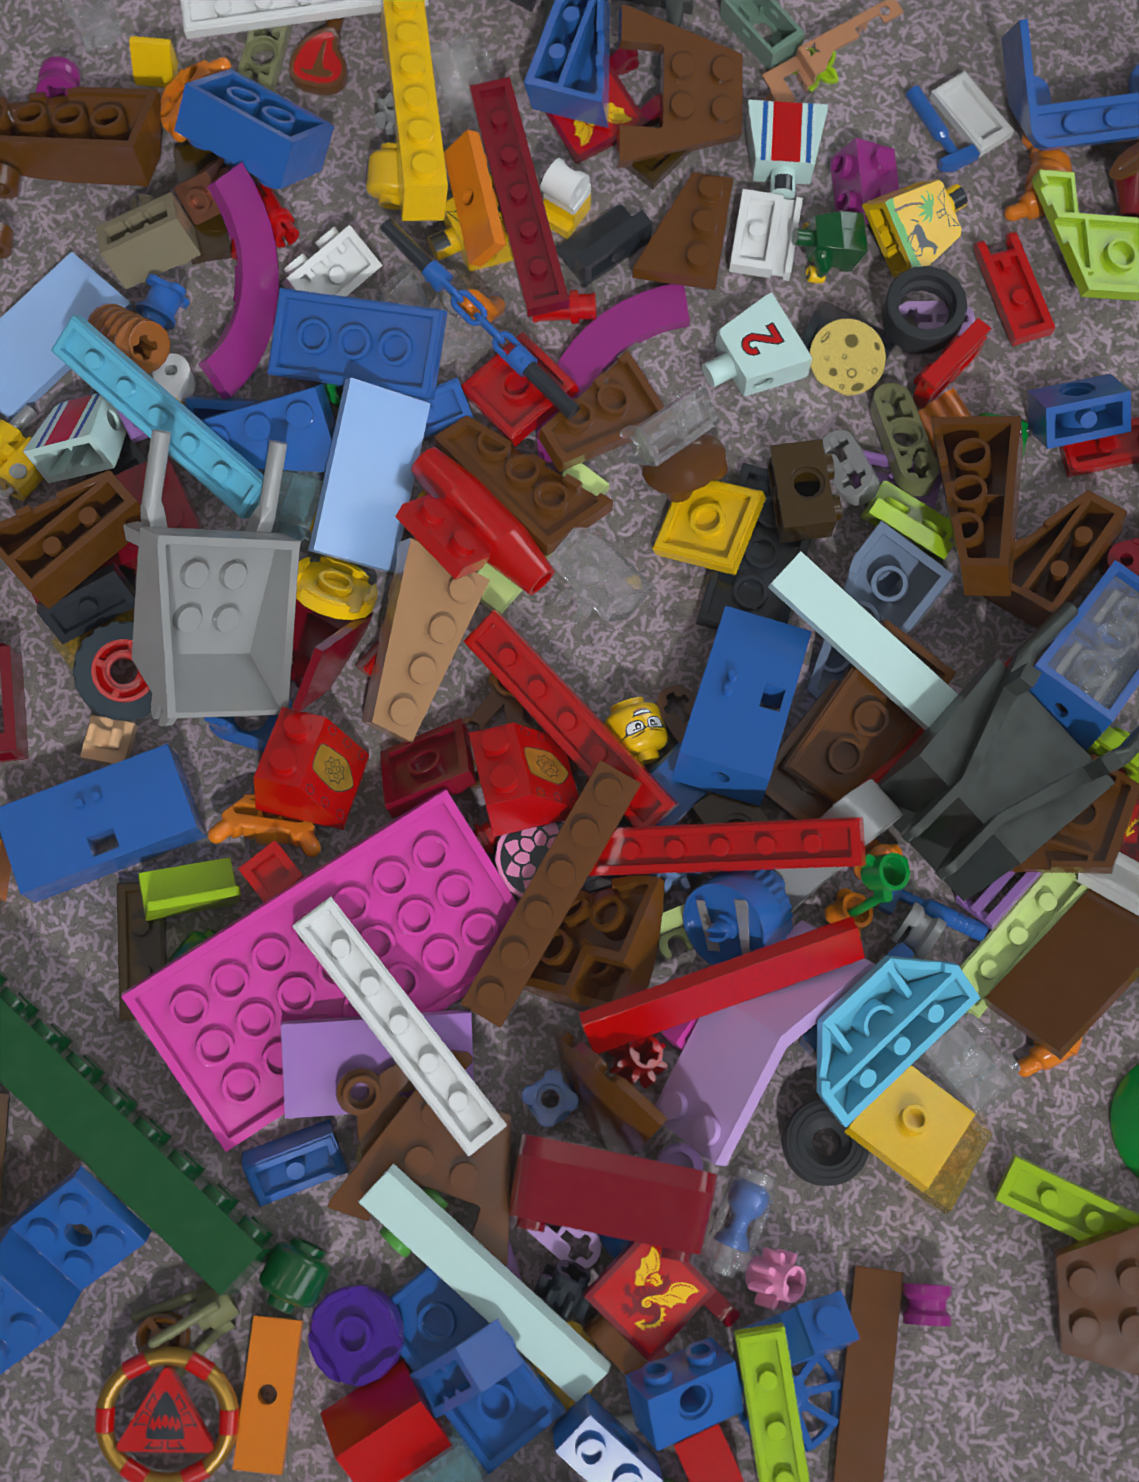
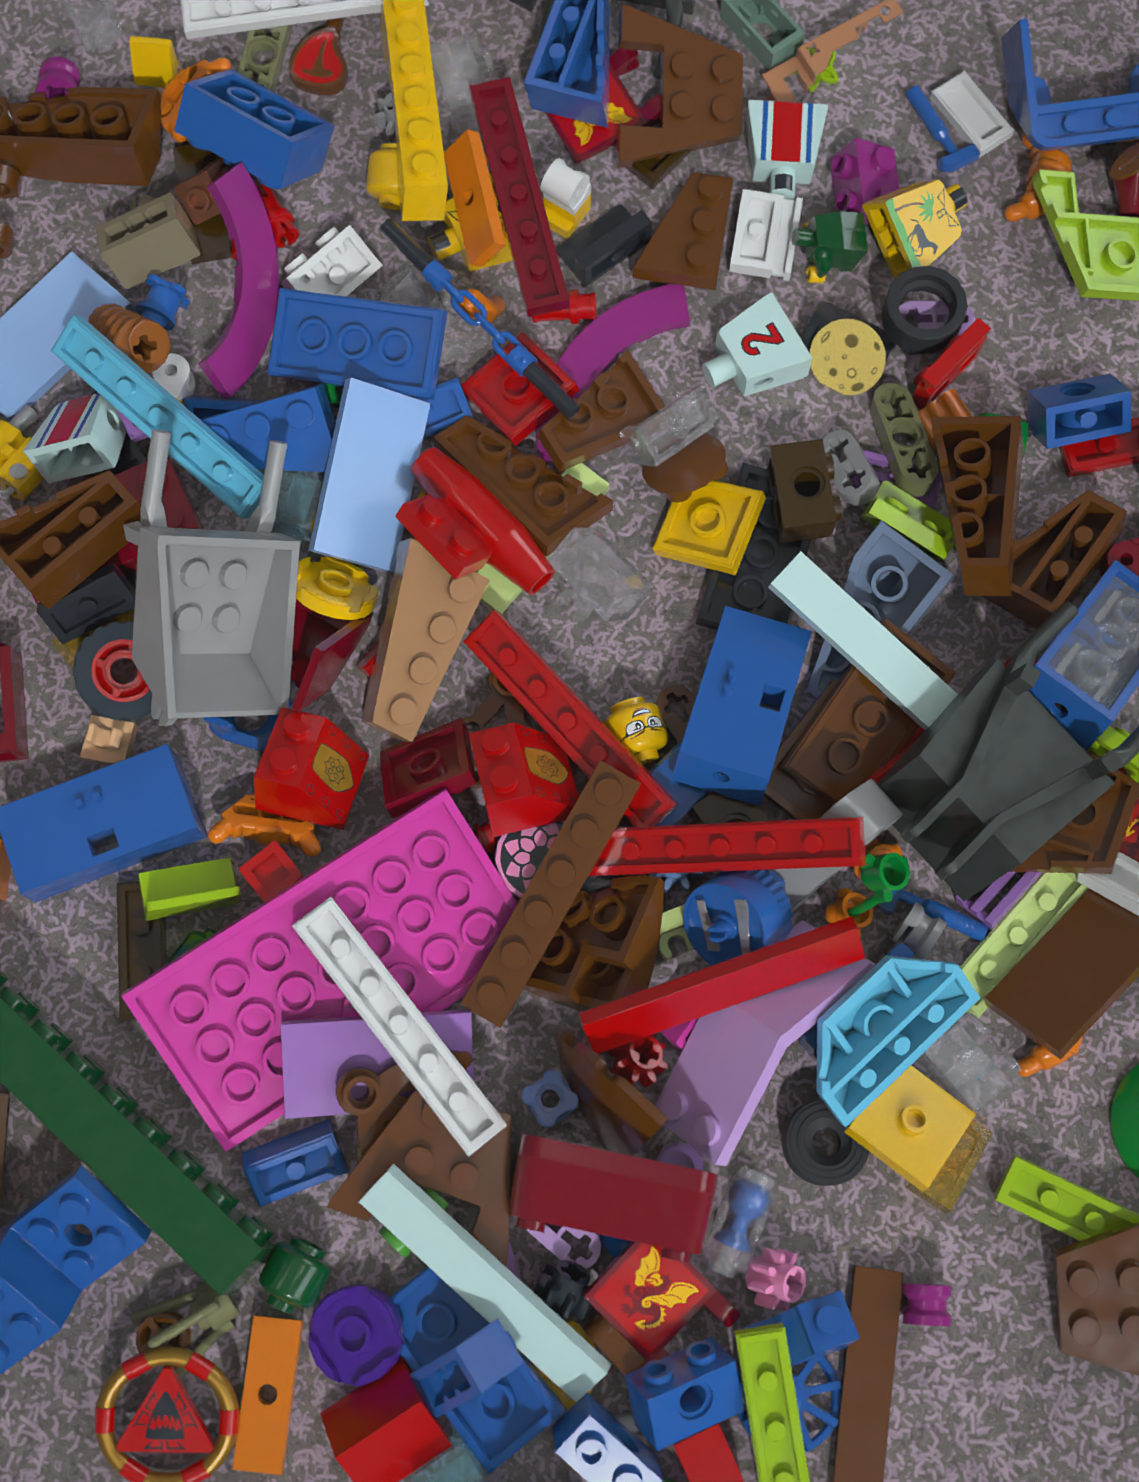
red hinge [973,231,1056,346] -> none

